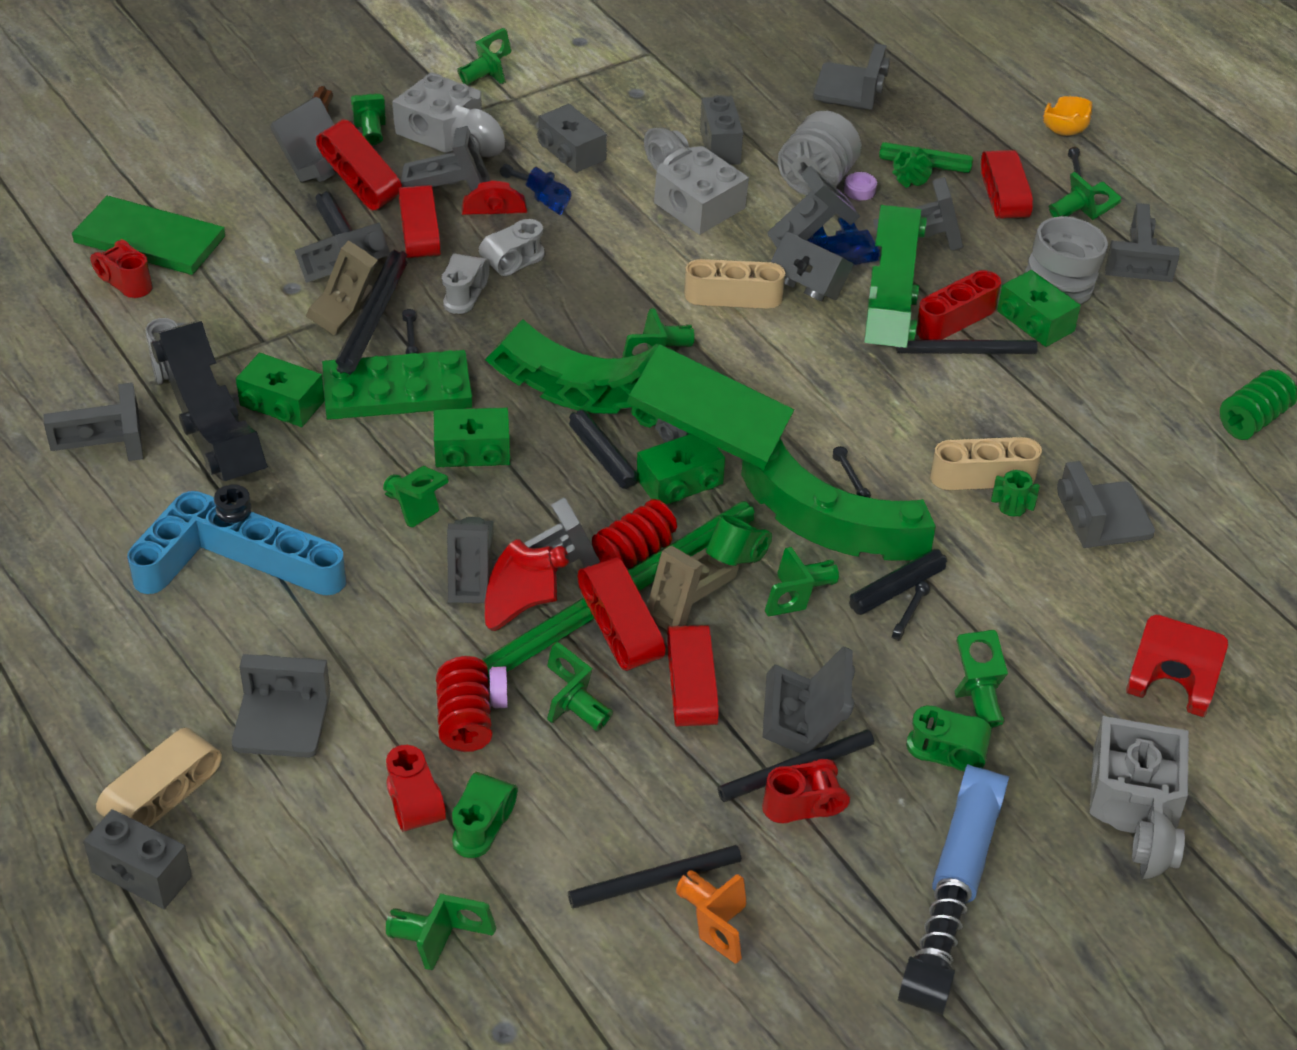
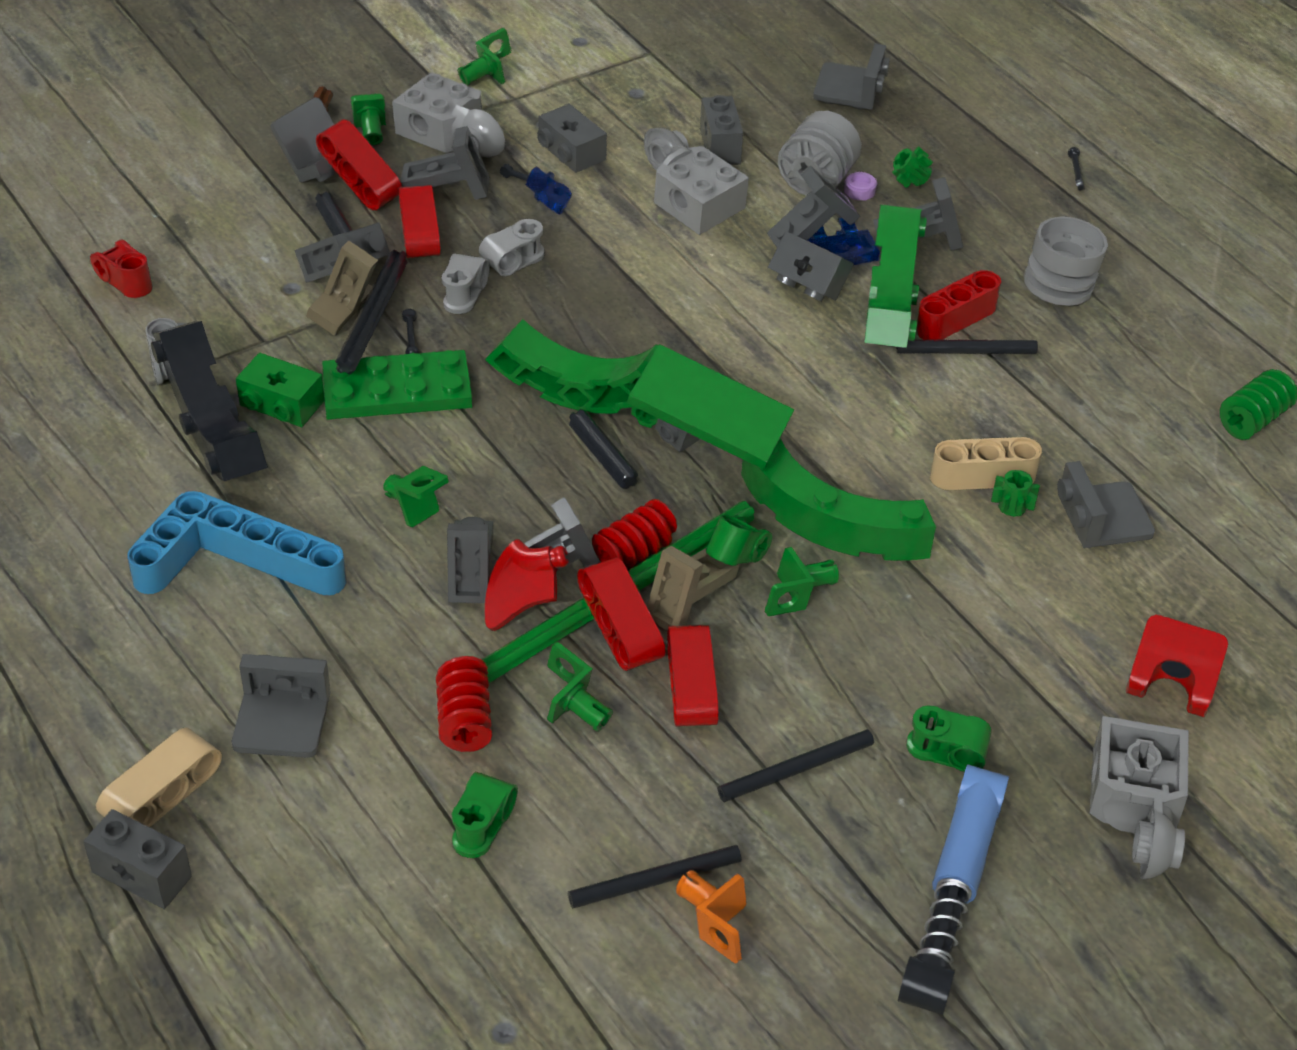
dark grey bracket [43,382,143,461] -> none
green tile [72,195,226,275] -> none
black bush [214,484,252,523] -> none
green bracket [385,894,496,970] -> none
red piece [386,744,446,832] -> none
green brick [434,408,510,467] -> none
red plate [462,180,527,215] -> none
lavender tile [490,666,507,708] -> none
green bracket [622,309,695,358] -> none
green brick [636,434,725,504] -> none
tan beam [684,259,785,309] -> none
dark grey bracket [762,646,855,754] -> none
red piece [762,759,850,824] -> none
black hinge [832,446,871,498] -> none
black axle [849,549,947,615] -> none
green axle [879,142,973,173] -> none
black hinge [892,581,930,641] -> none
green bracket [954,630,1008,728] -> none
red beam [981,150,1033,219] -> none
green brick [997,270,1081,347] -> none
light orange hair [1043,96,1093,136] -> none
green bracket [1048,172,1121,220] -> none
dark grey bracket [1105,203,1180,282] -> none

